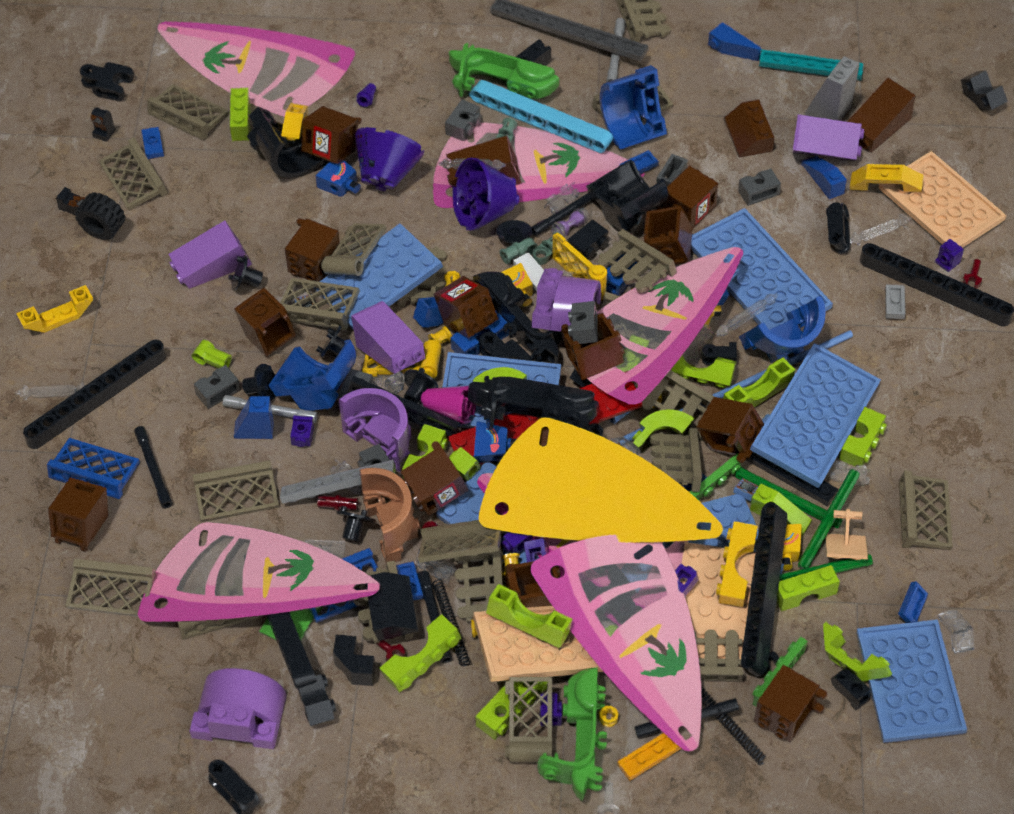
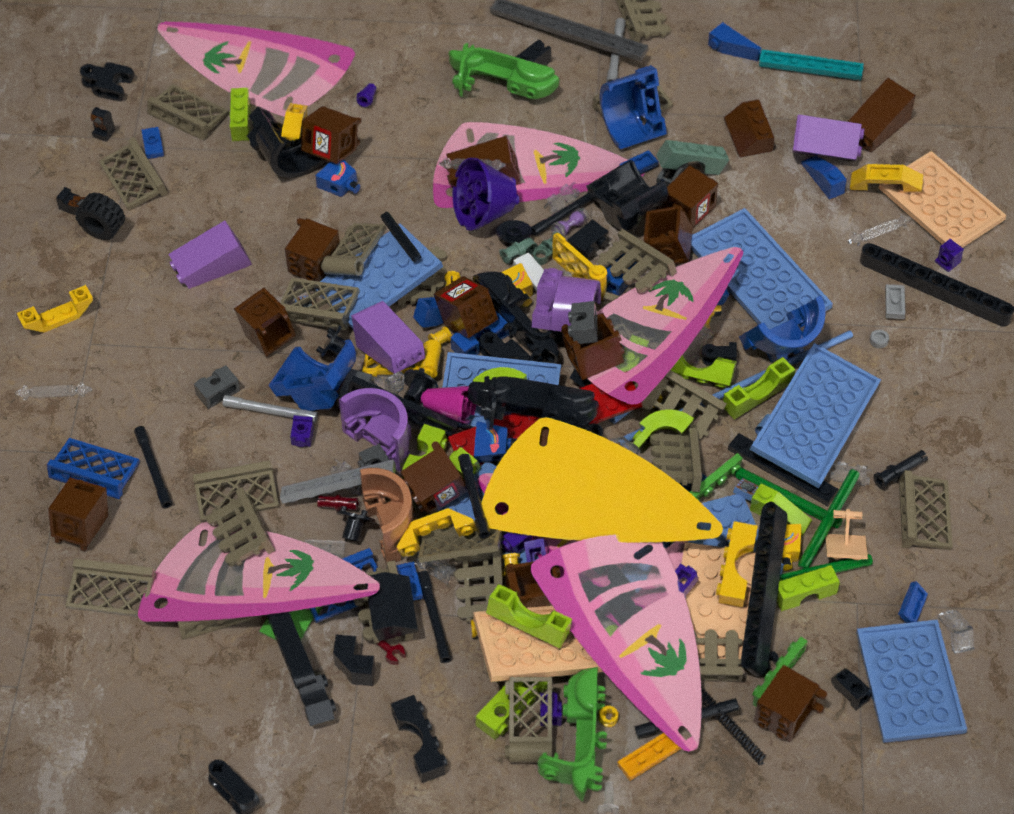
black beam [23,339,166,449] -> none
medium lavender piece [189,668,287,749] -> none
lime piece [191,340,232,368] -> none
black piece [228,255,263,291] -> none
blue slope [234,396,274,439] -> none
black piece [242,364,276,401] -> none
dark purple cone [355,127,425,191] -> none
lime arch [379,614,461,693] -> none
black piece [432,579,471,666] -> none
dark grey brick [445,100,482,141] -> none
medium azure beam [470,80,613,153] -> none
sand green connector [495,117,518,143] -> none
reddish brown container [696,397,764,463] -> none
clear wheel [715,293,778,337] -> none
dark grey brick [738,169,781,206] -> none
light grey slope [805,56,859,121] -> none
lime slope [823,622,892,681] -> none
black piece [826,202,851,254] -> none
lime arch [839,407,887,469] -> none
black brick [961,70,1008,111] -> none
dark red bar [962,259,982,289] -> none
none -> dark tan fence [206,487,275,566]
none -> black axle [380,212,421,262]
none -> black arch [390,695,448,783]
none -> yellow slope [397,508,477,557]
none -> black piece [458,454,490,539]
none -> sand green arch [656,140,729,175]
none -> light grey tile [870,330,889,348]
none -> black pin [873,450,928,489]

